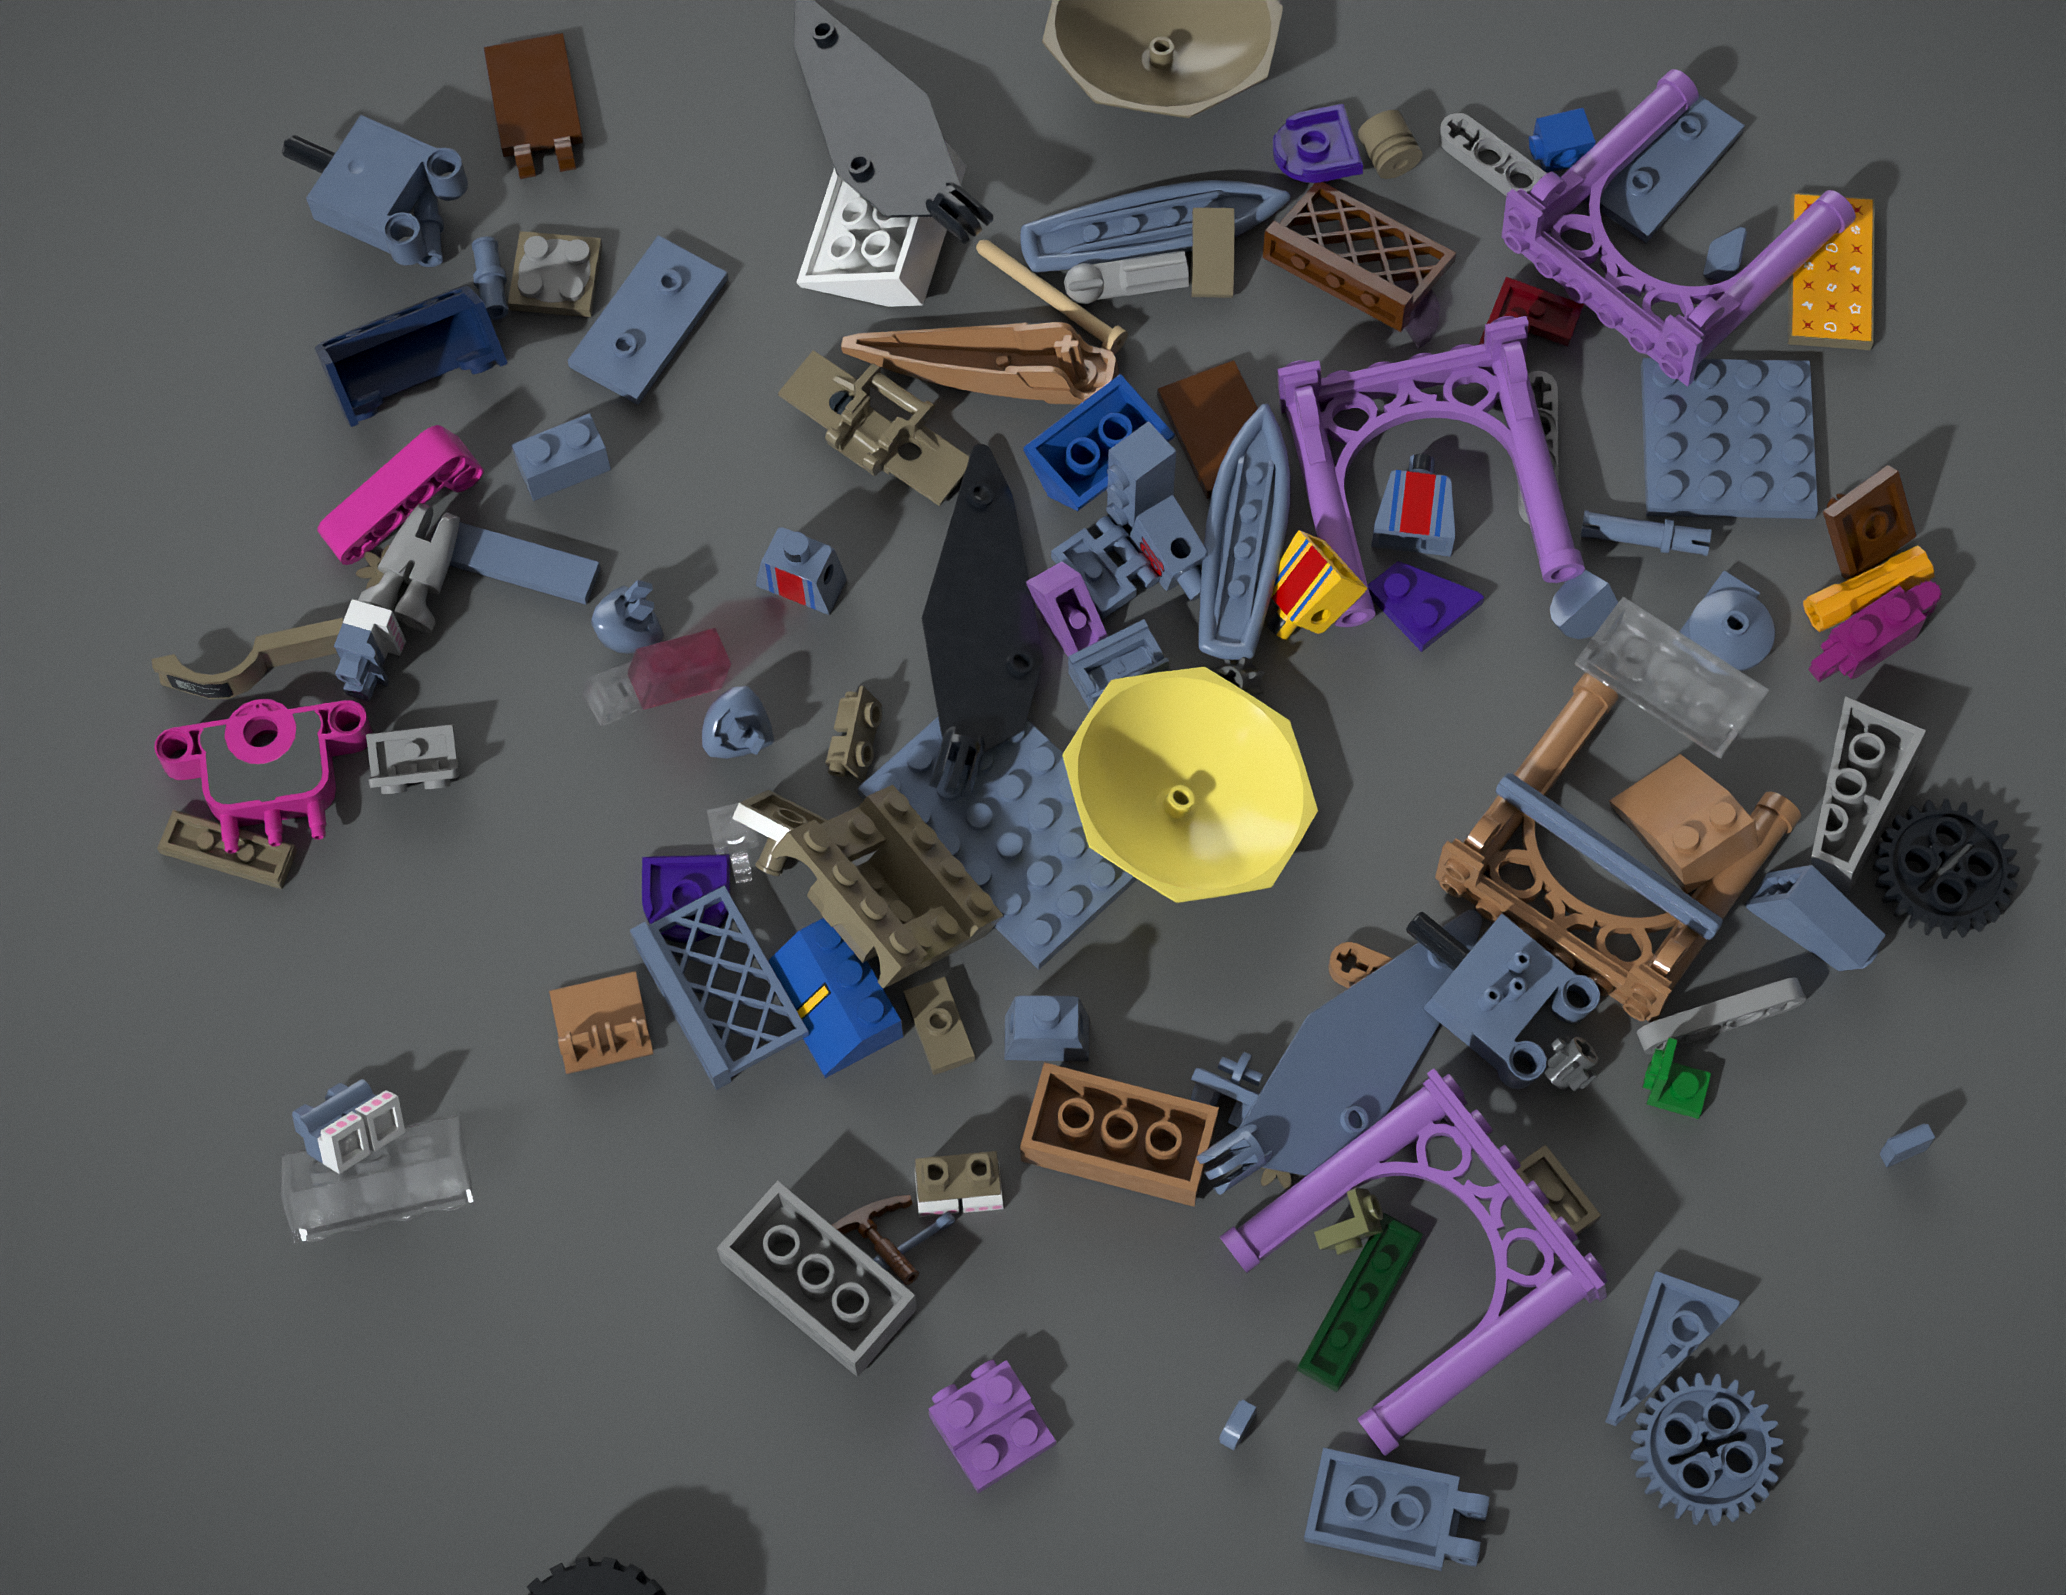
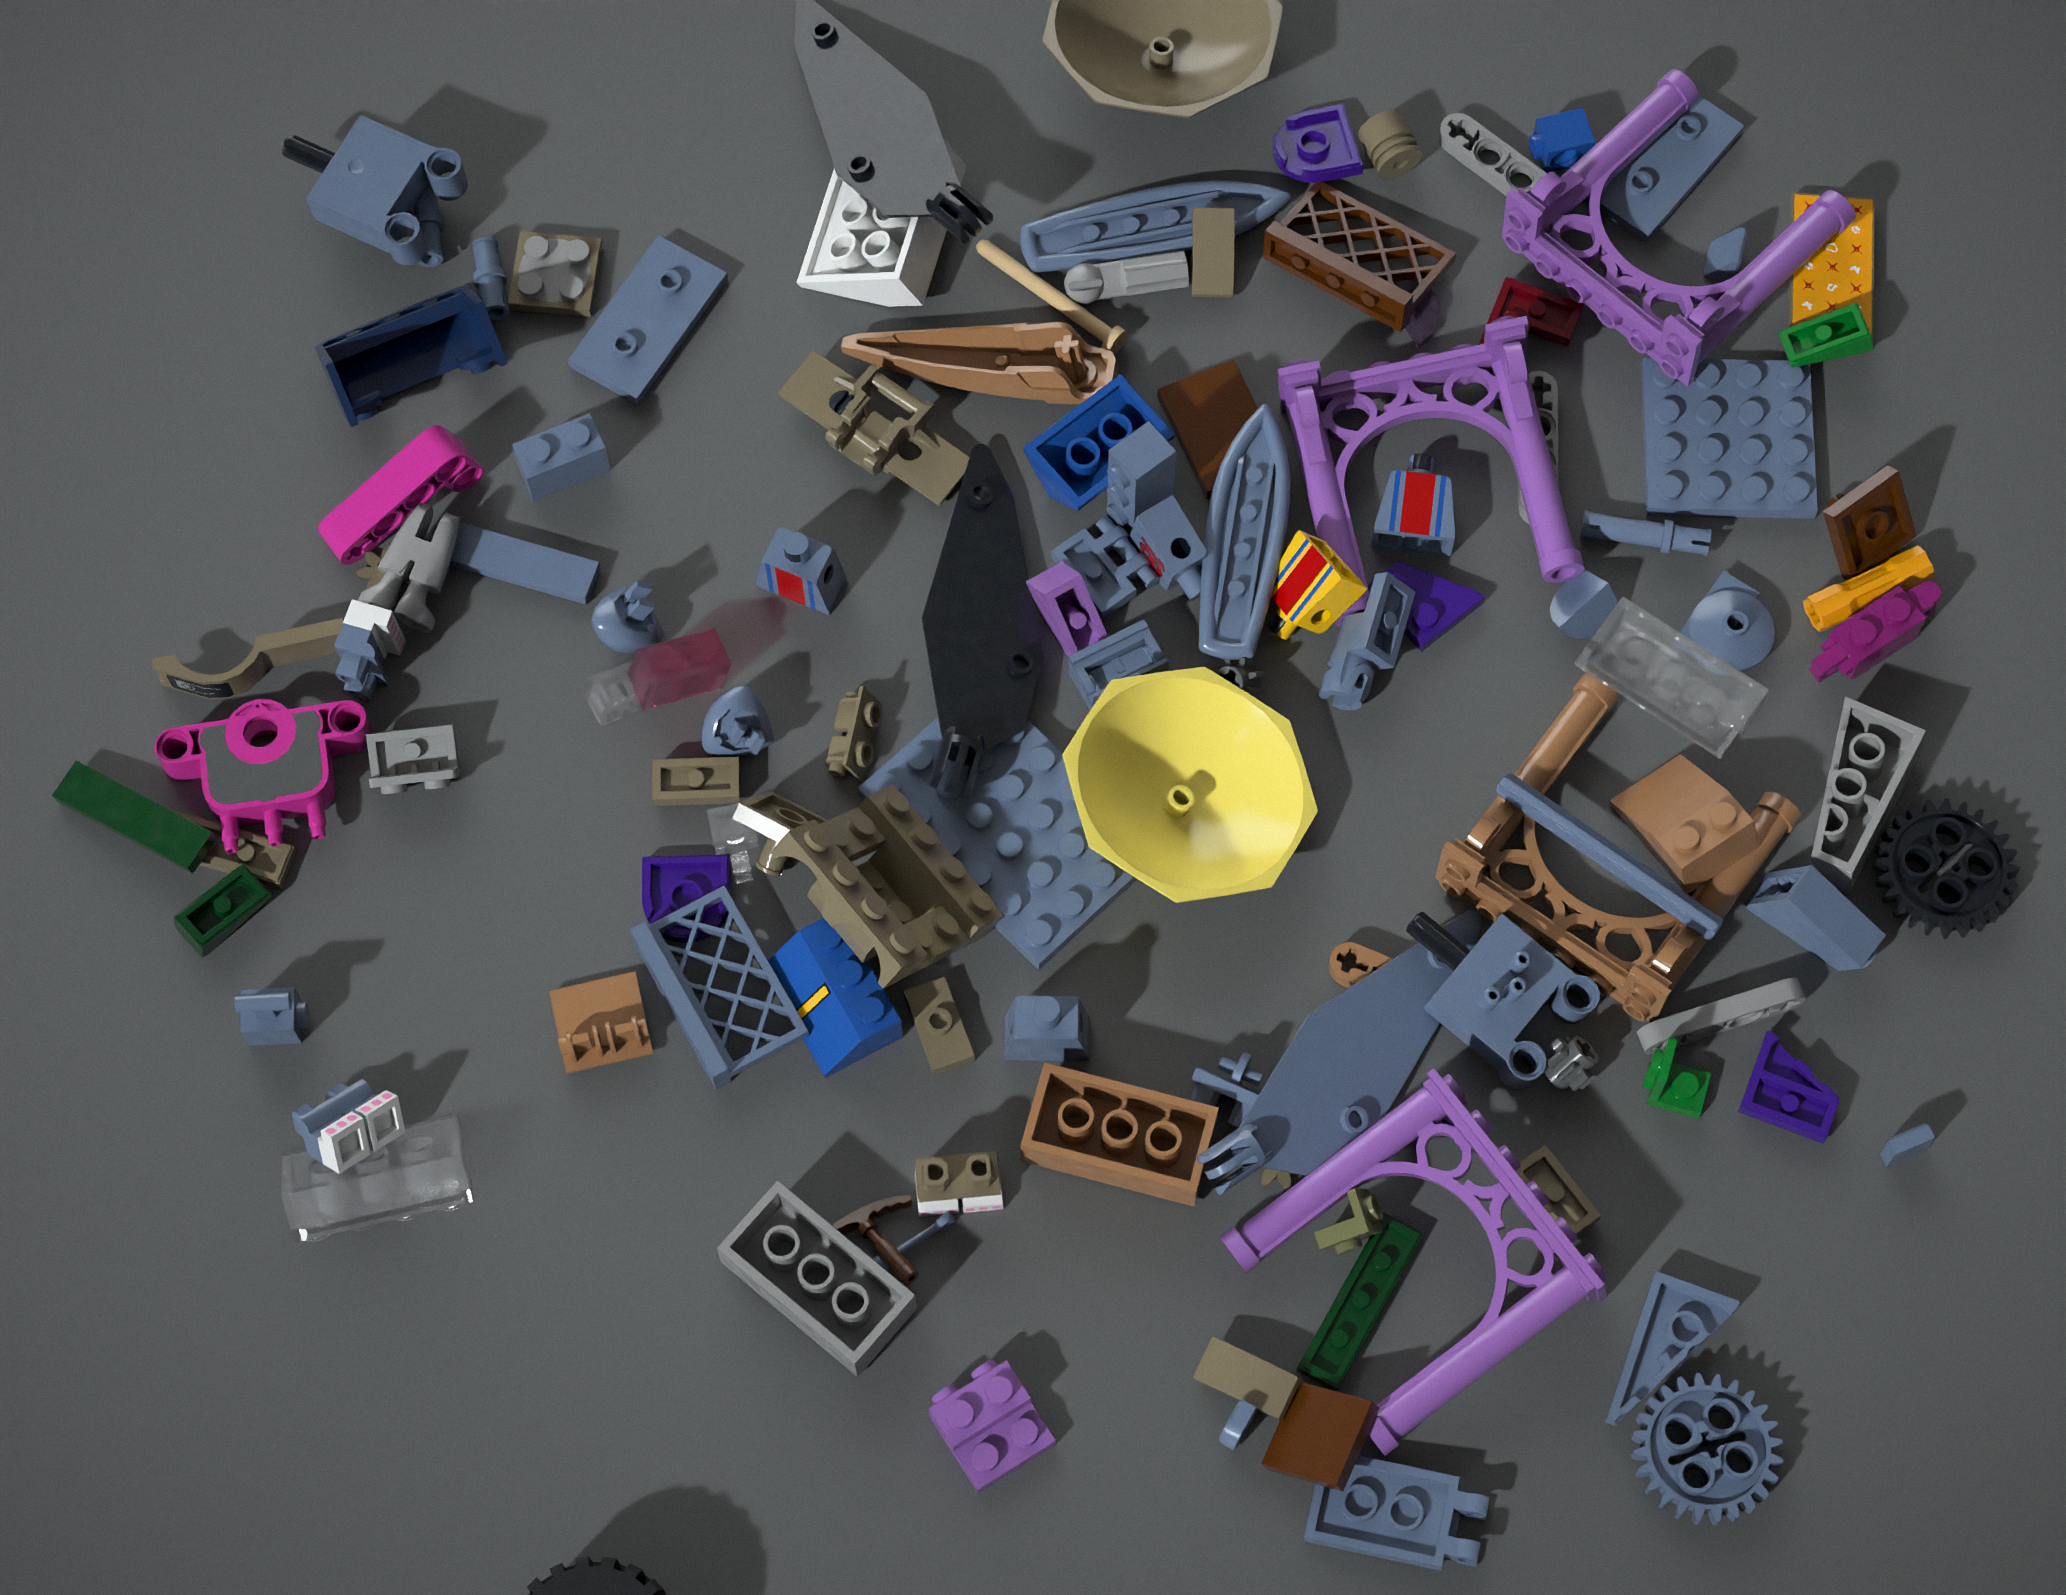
reddish brown tile [484,33,584,179] -> none
none -> dark green tile [52,760,217,874]
none -> dark green slope [174,864,271,958]
none -> sand blue brick [235,987,309,1046]
none -> dark tan plate [652,757,740,806]
none -> dark tan slope [1193,1336,1302,1421]
none -> reddish brown tile [1261,1382,1379,1492]
none -> sand blue plate [1318,572,1415,711]
none -> dark purple wing [1738,1030,1840,1144]
none -> green slope [1777,302,1874,368]

